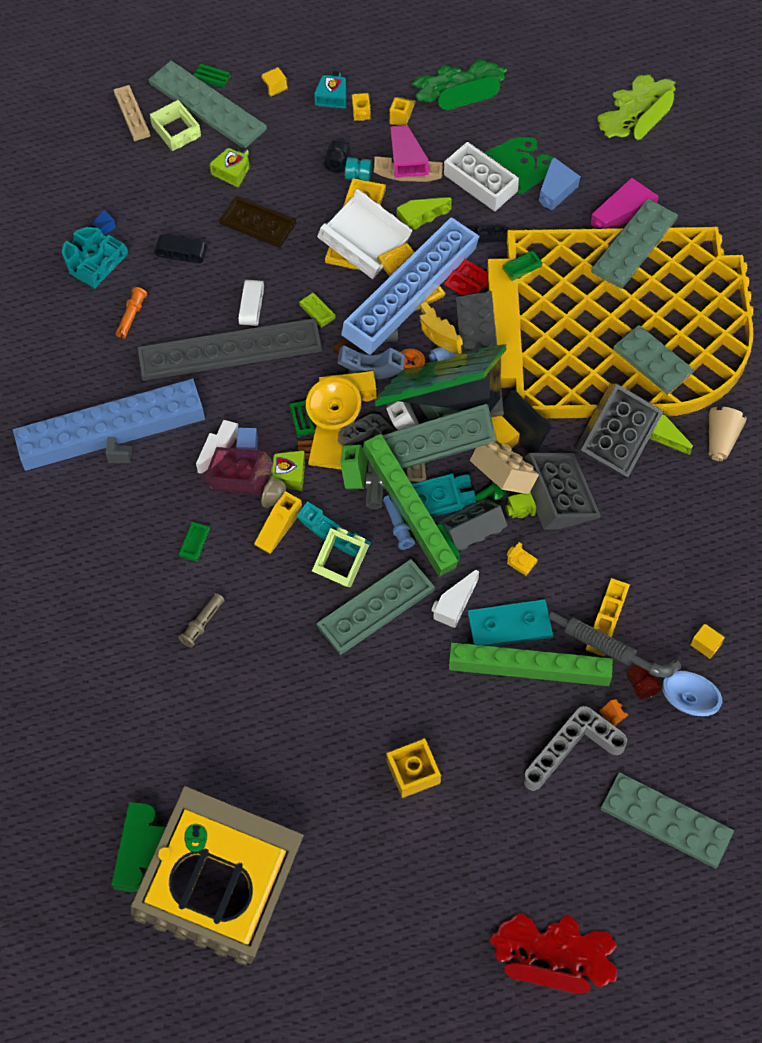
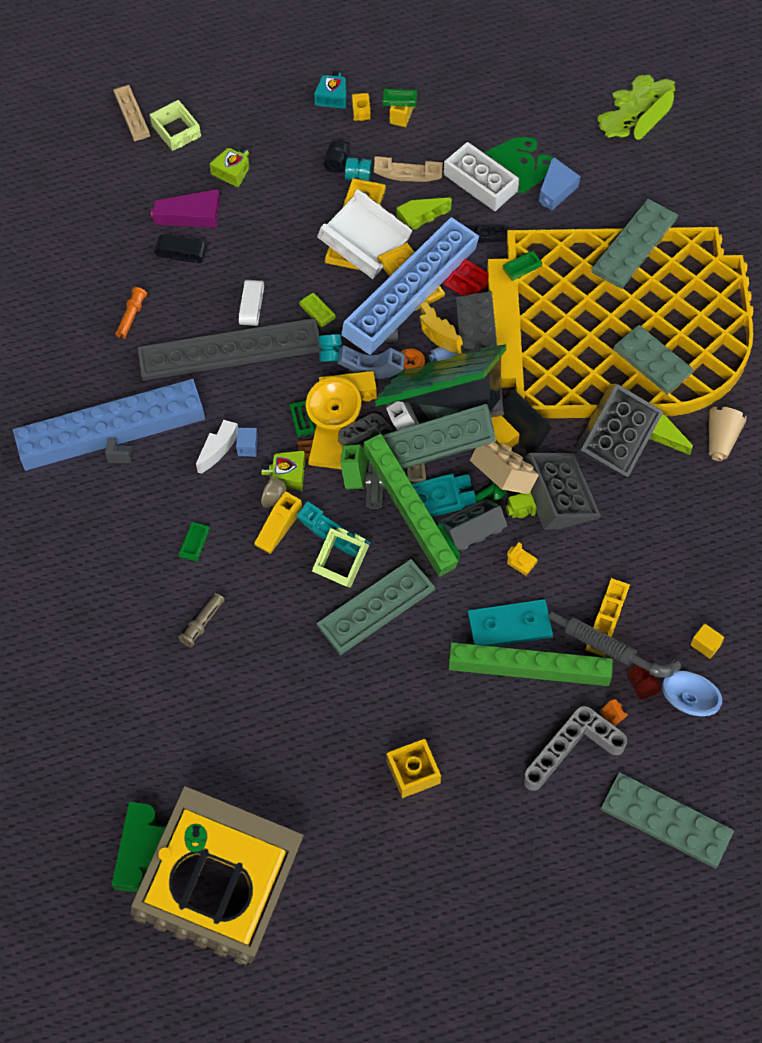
teal connector [62,227,128,289] -> none
blue slope [92,210,116,235] -> none
sand green plate [148,61,267,148] -> none
green tile [193,64,230,88] -> none
clear pink brick [204,447,274,495] -> none
dark brown tile [219,196,296,248] -> none
yellow panel [262,67,287,97] -> none
medium blue pin [383,495,415,550] -> none
dark pink slope [391,125,429,178] -> none
green plant [412,60,507,110] -> none
white slope [432,570,479,628] -> none
red plant [489,913,617,994] -> none
dark pink slope [590,178,659,229] -> none
none -> magenta slope [151,190,220,228]
none -> teal wheel [318,334,342,362]
none -> green tile [383,89,417,107]

